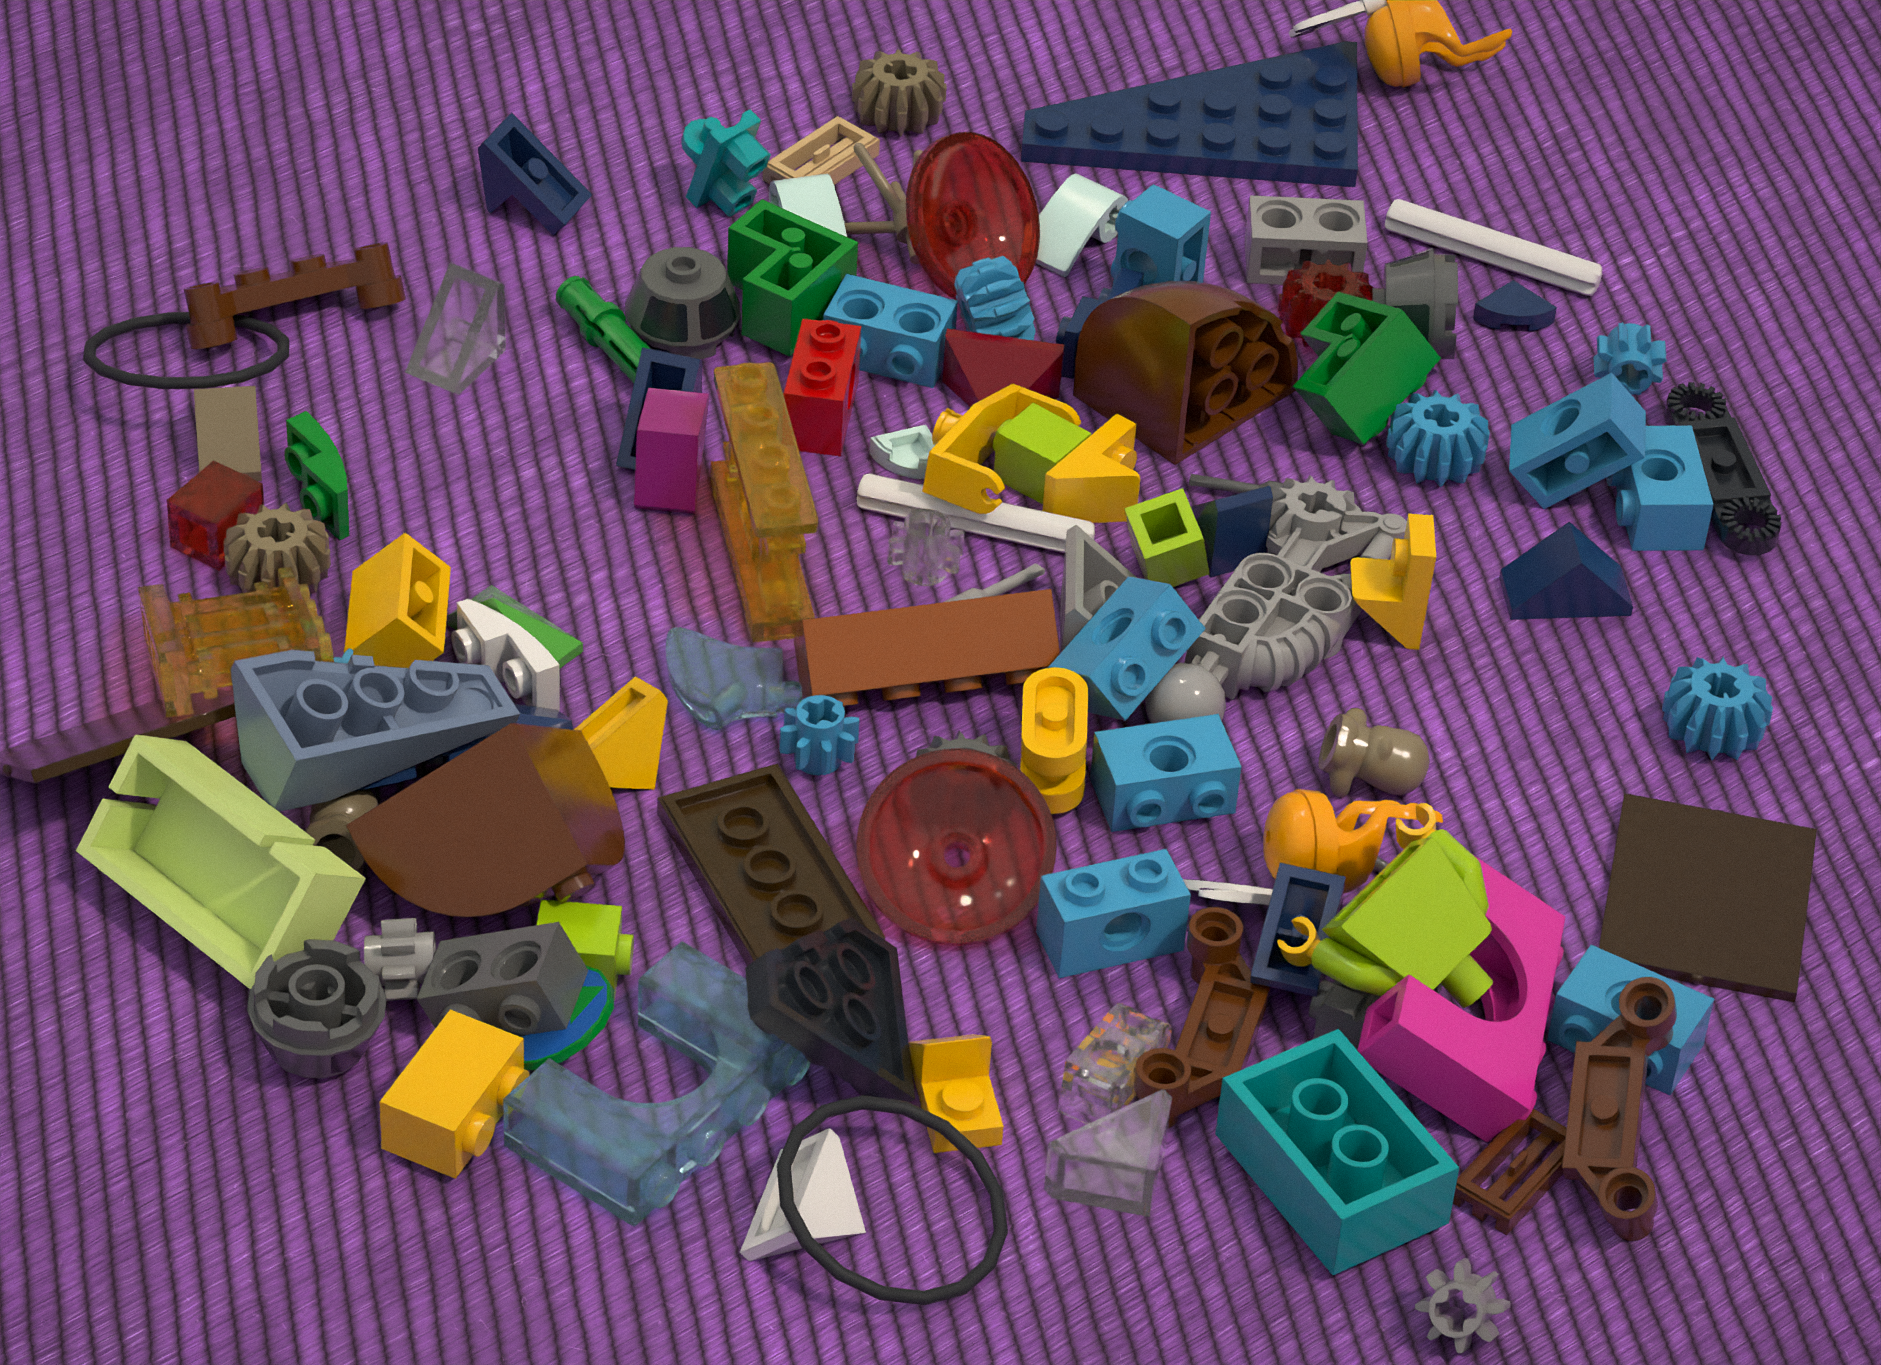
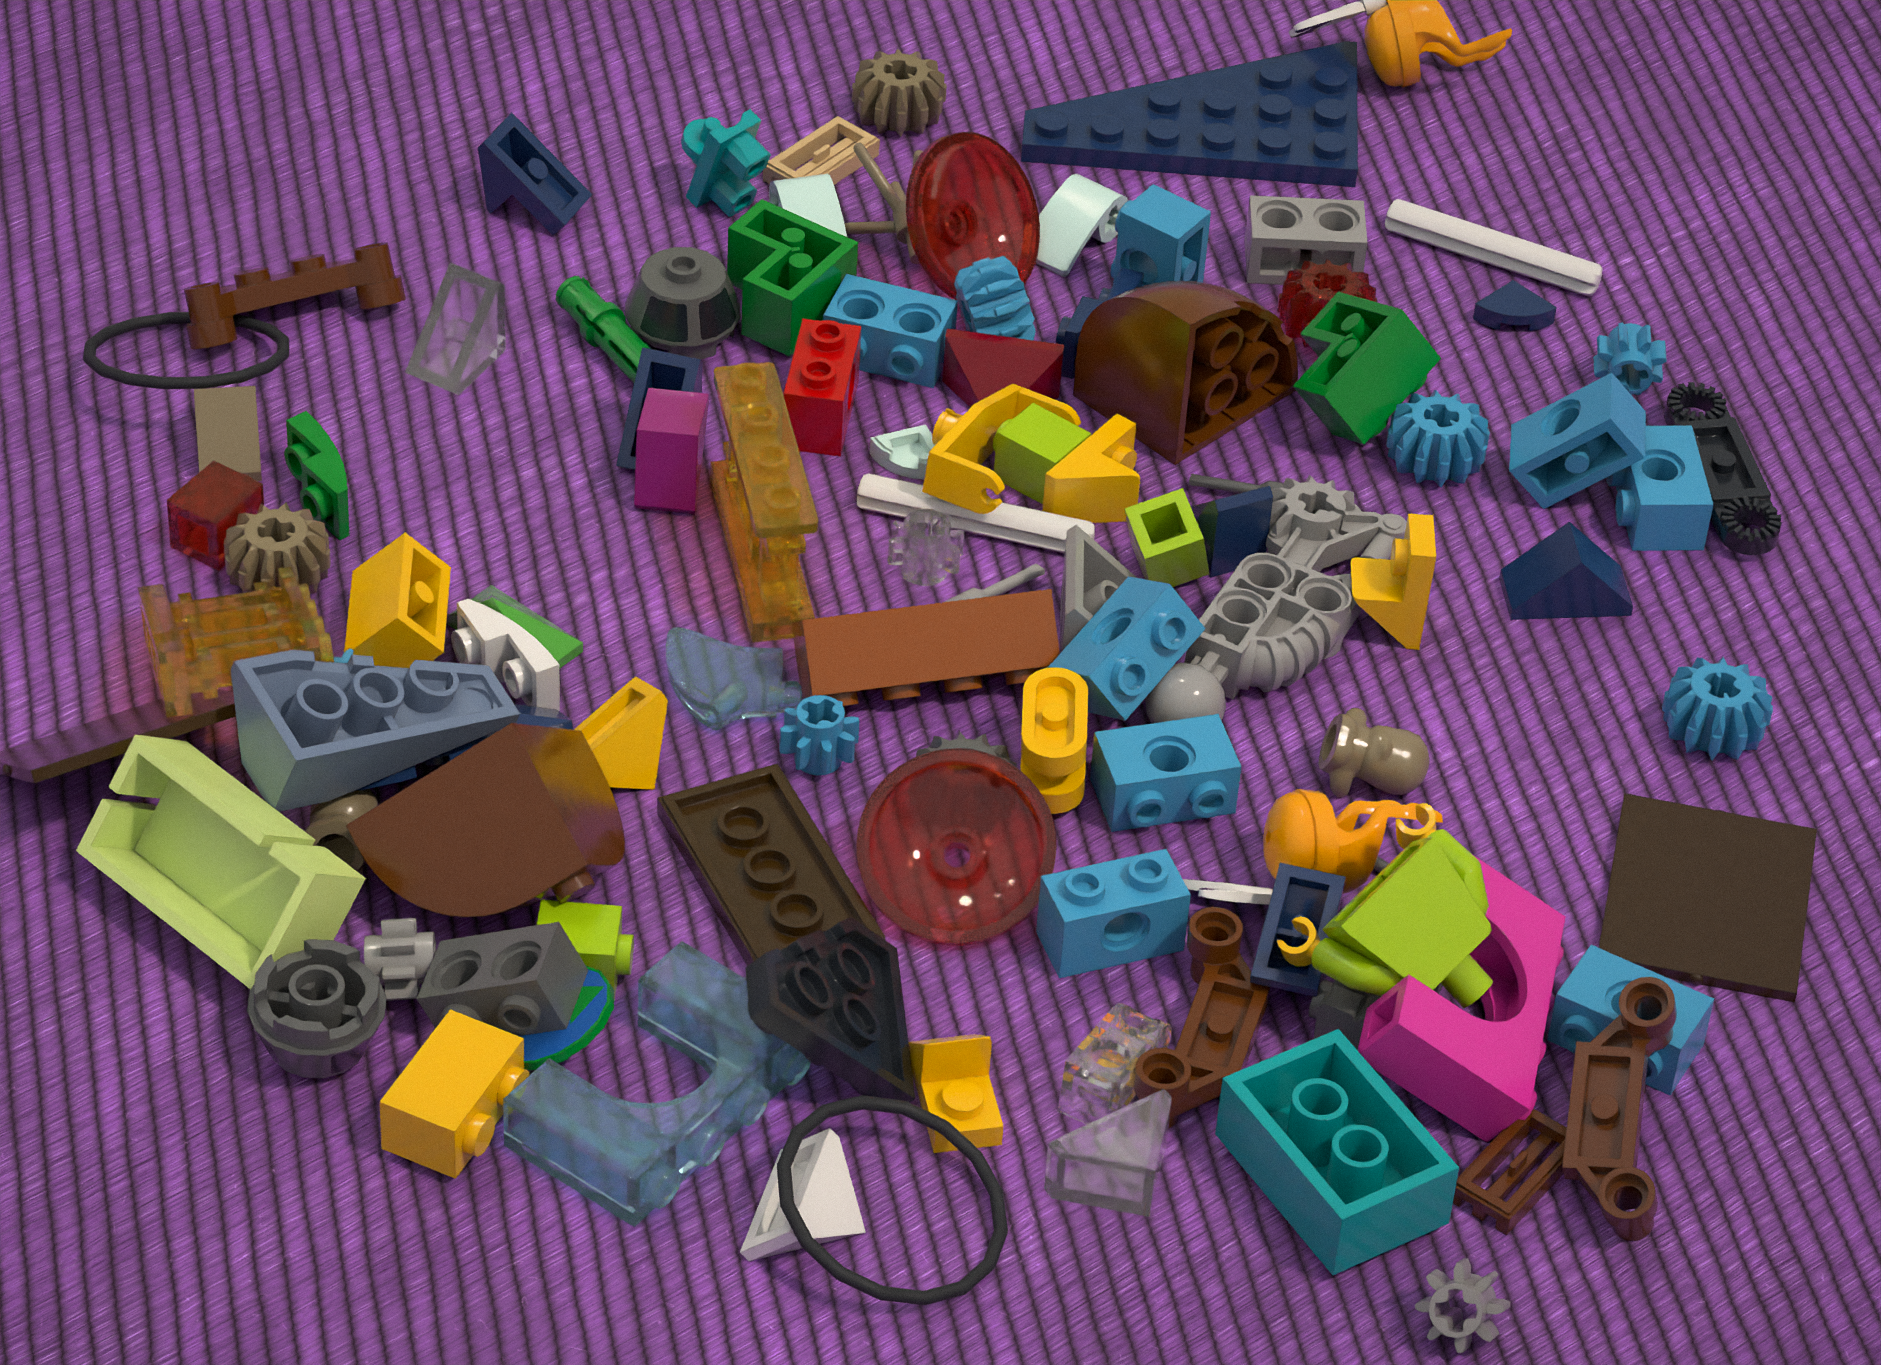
dark grey cone [1372,249,1458,359] -> none

